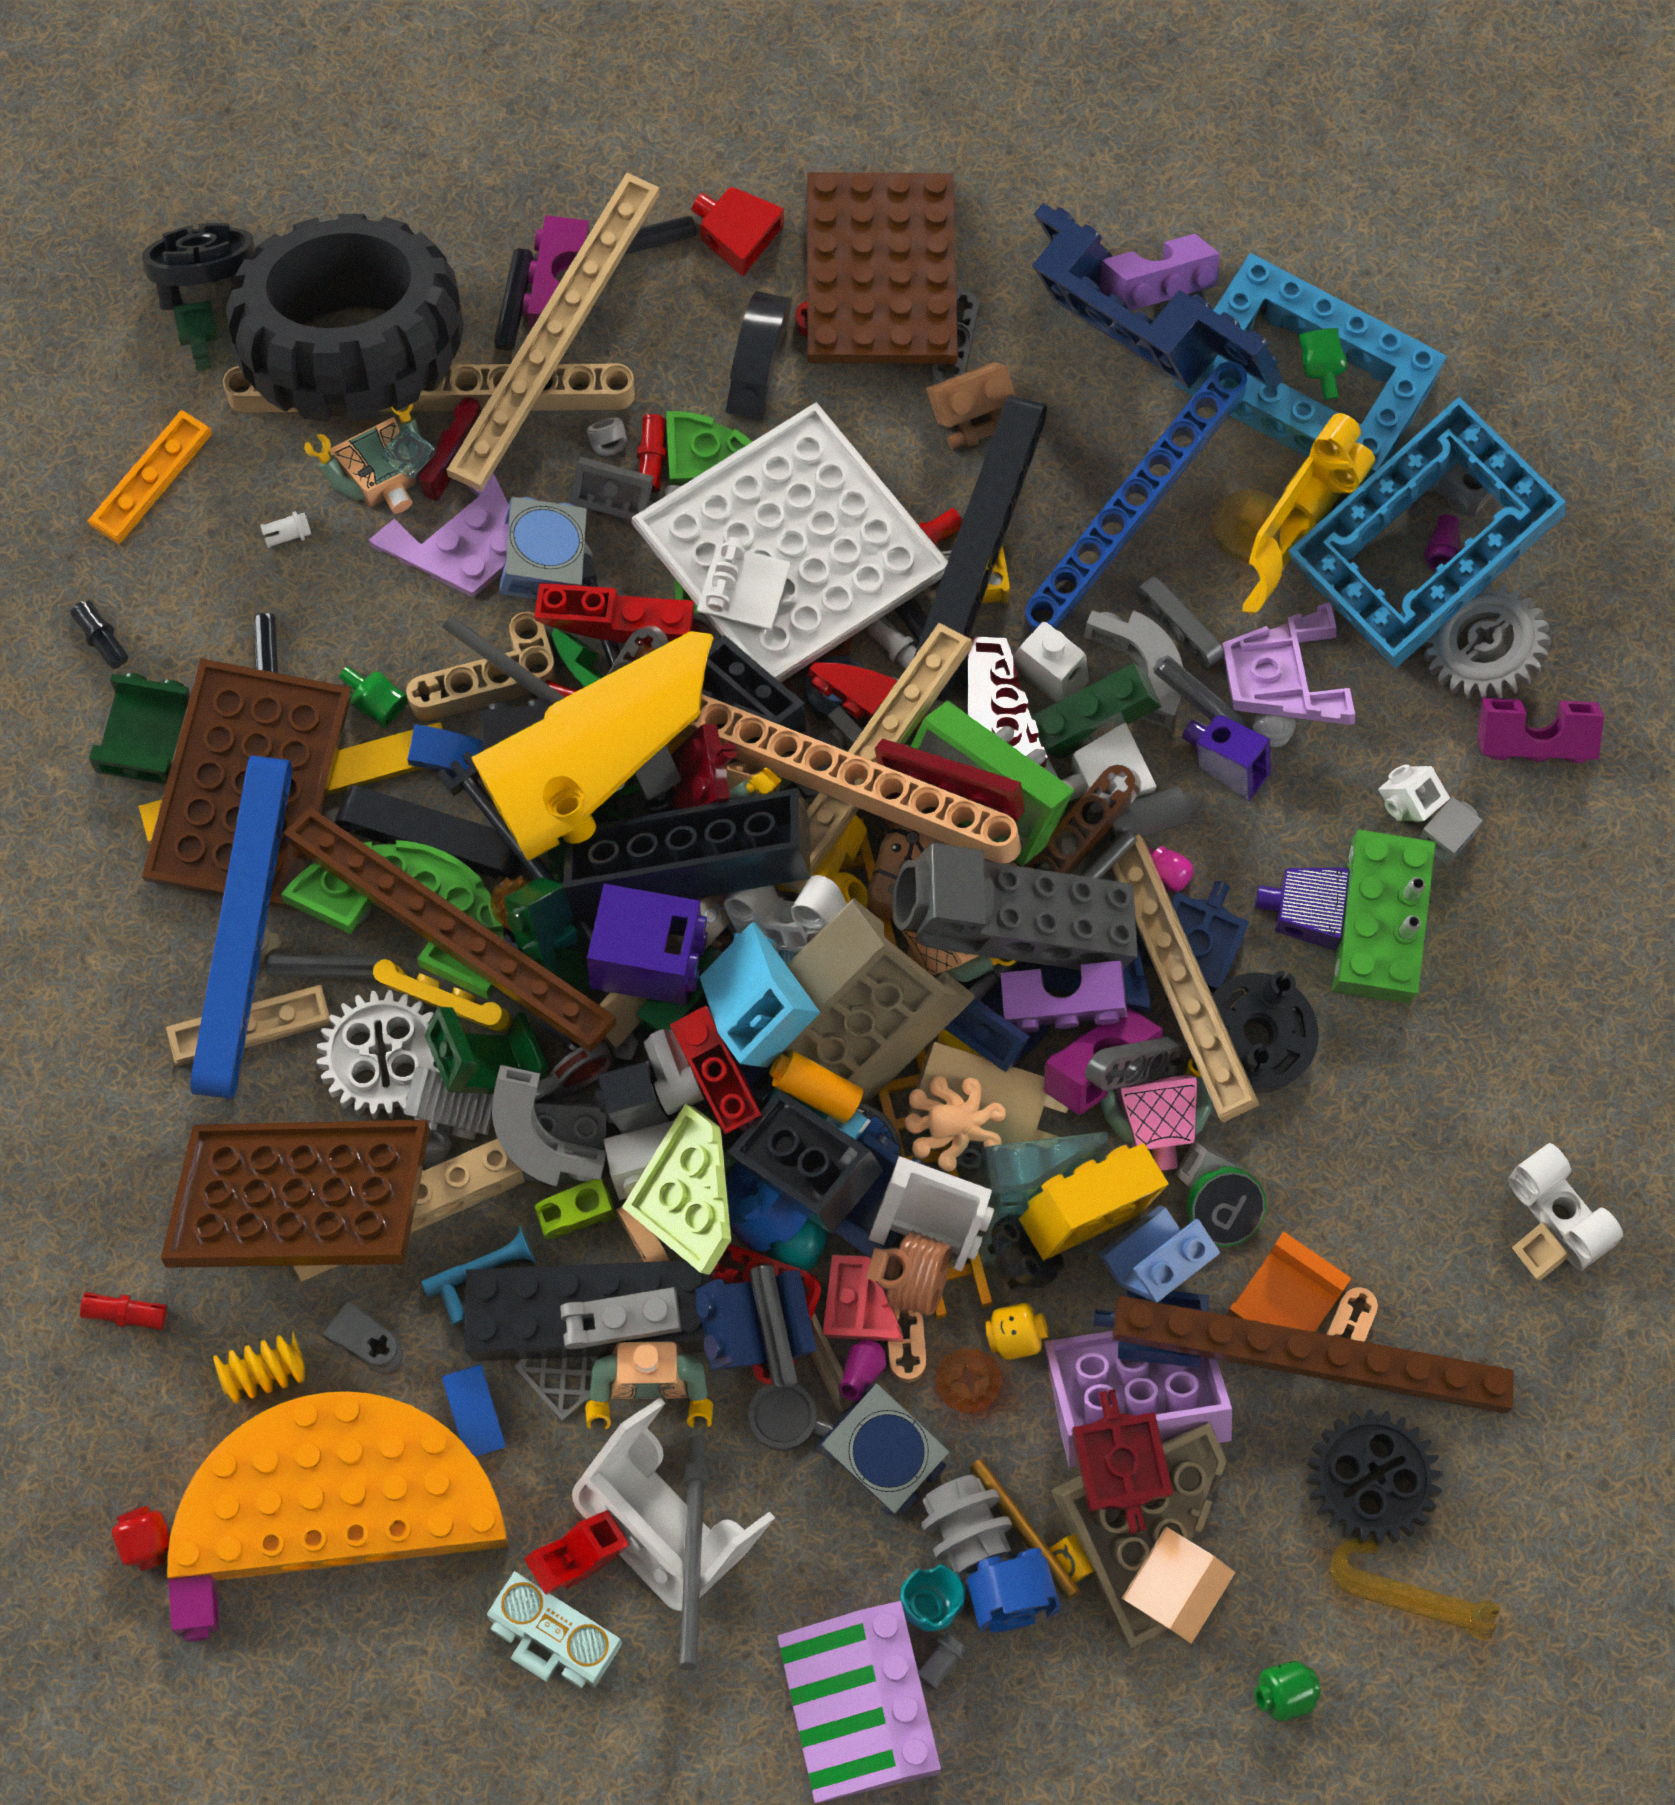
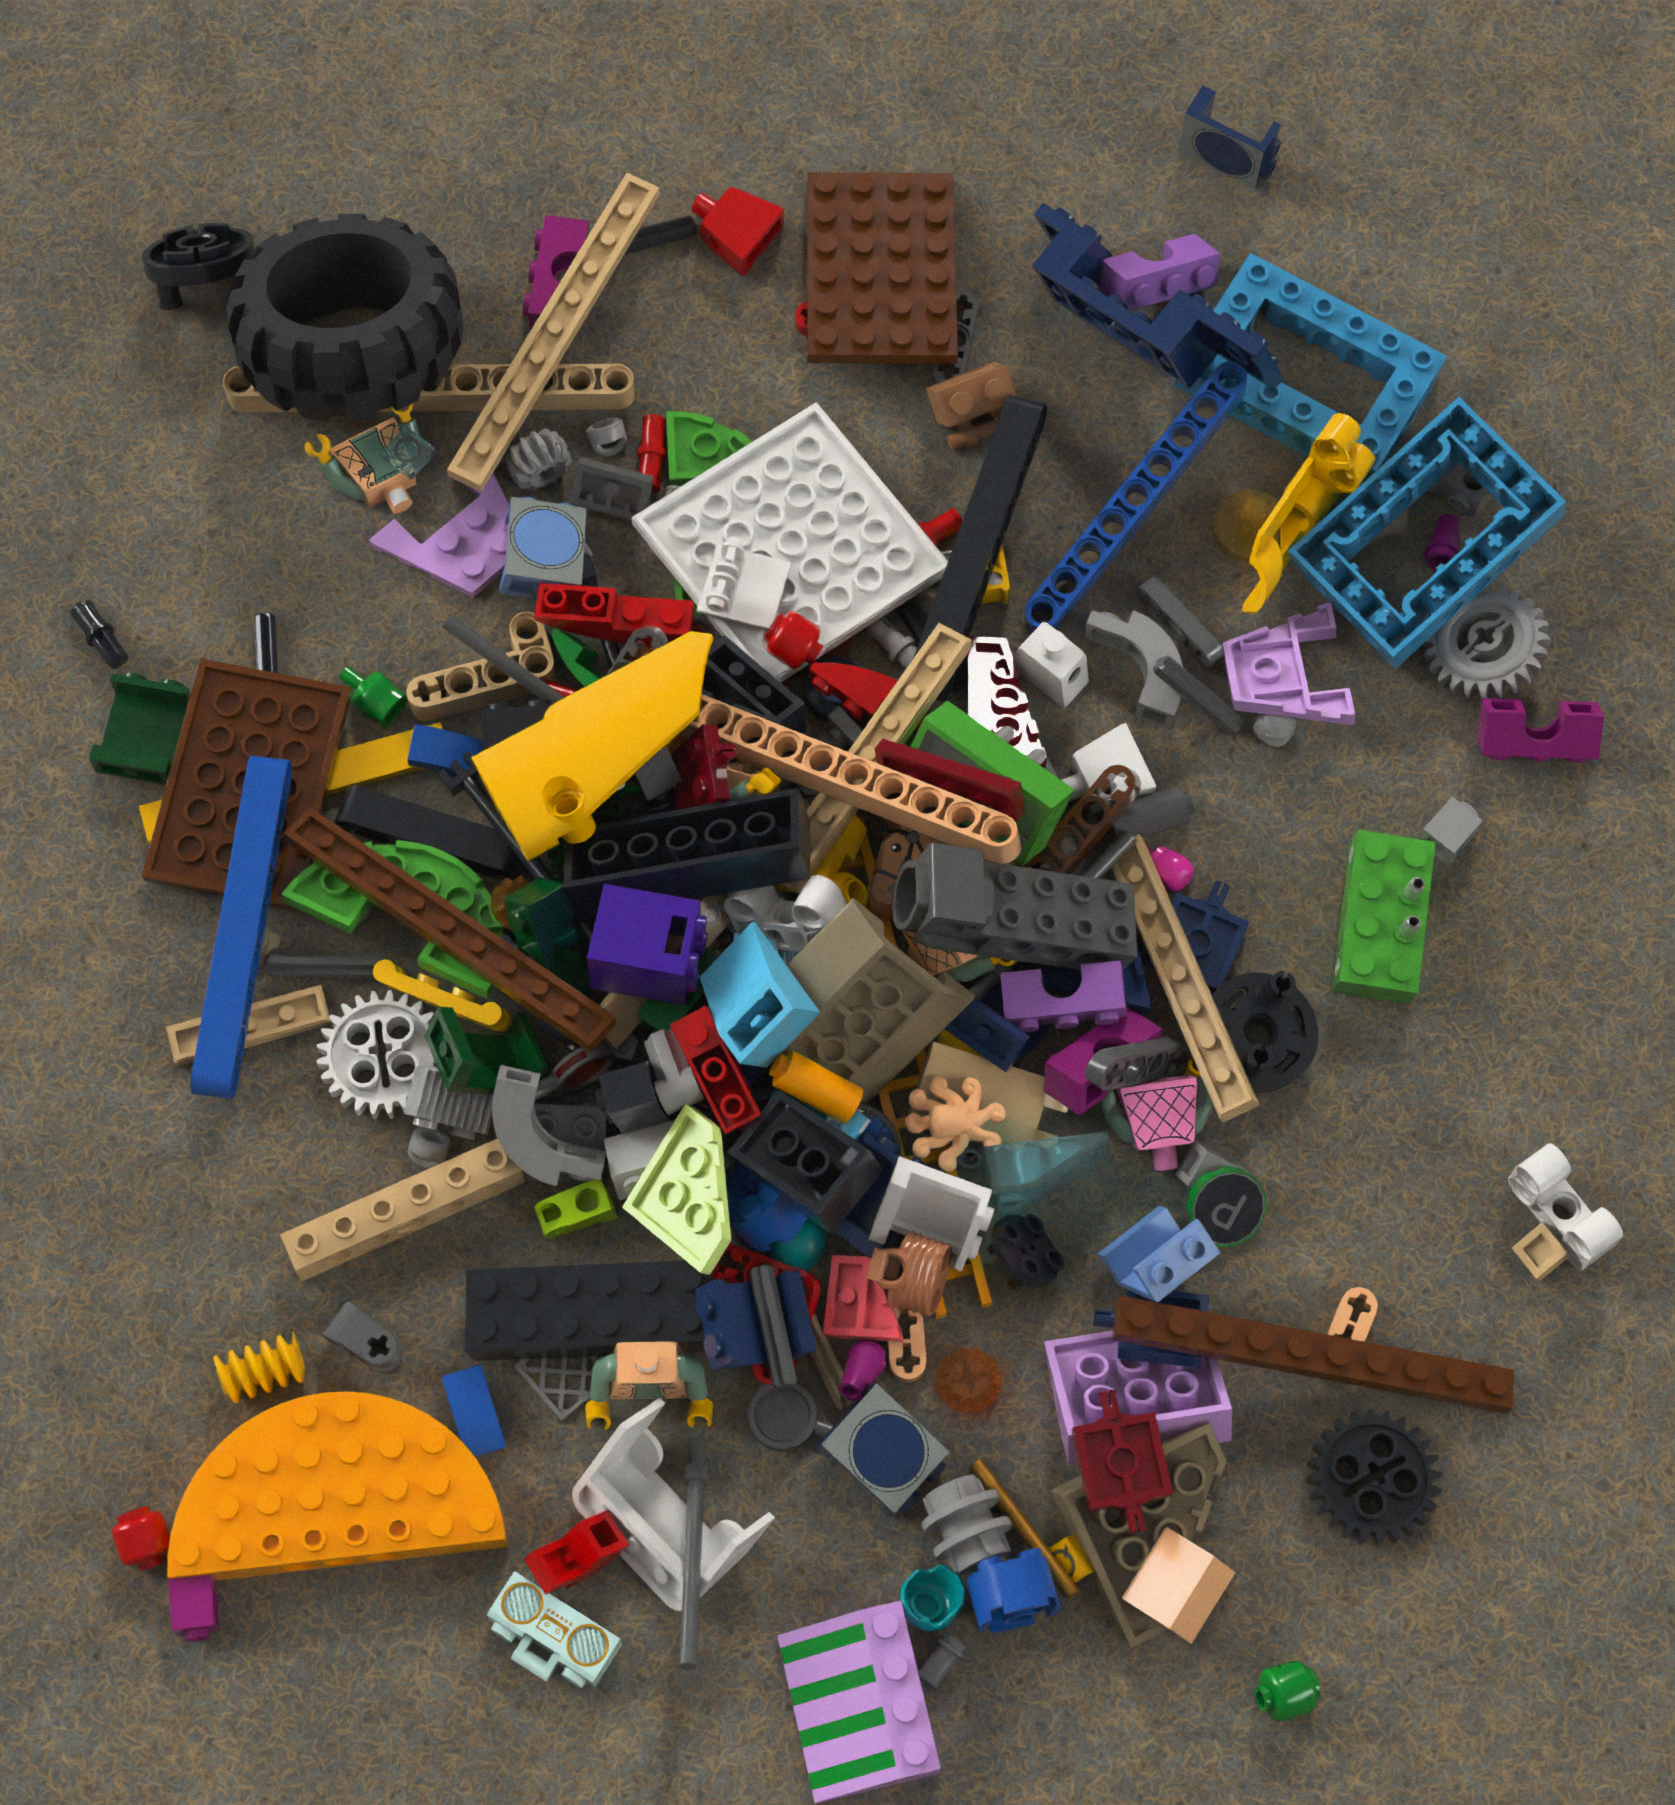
red pin [80,1292,167,1331] -> none
light orange tile [87,409,213,545] -> none
reddish brown plate [161,1120,430,1268] -> none
clear green plate [174,300,218,371] -> none
white pin [260,511,311,548] -> none
dark red hinge [418,397,481,501] -> none
dark azure piece [421,1226,537,1326] -> none
black axle [494,248,533,351] -> none
light grey plate [560,1287,682,1349] -> none
light nougat beam [615,1206,670,1262] -> none
black arch [725,291,793,420] -> none
yellow head [986,1303,1048,1360] -> none
yellow brick [1019,1143,1169,1261] -> none
dark green arch [1031,663,1162,759] -> none
dark purple torso [1182,715,1271,801] -> none
orange panel [1226,1232,1352,1332] -> none
dark purple torso [1255,868,1349,950] -> none
green piece [1299,328,1347,401] -> none
clear yellow piece [1330,1538,1501,1640] -> none
white brick [1378,765,1450,823] -> none
none -> light grey gear [505,429,572,492]
none -> red head [763,611,824,669]
none -> dark blue panel [1178,86,1282,189]

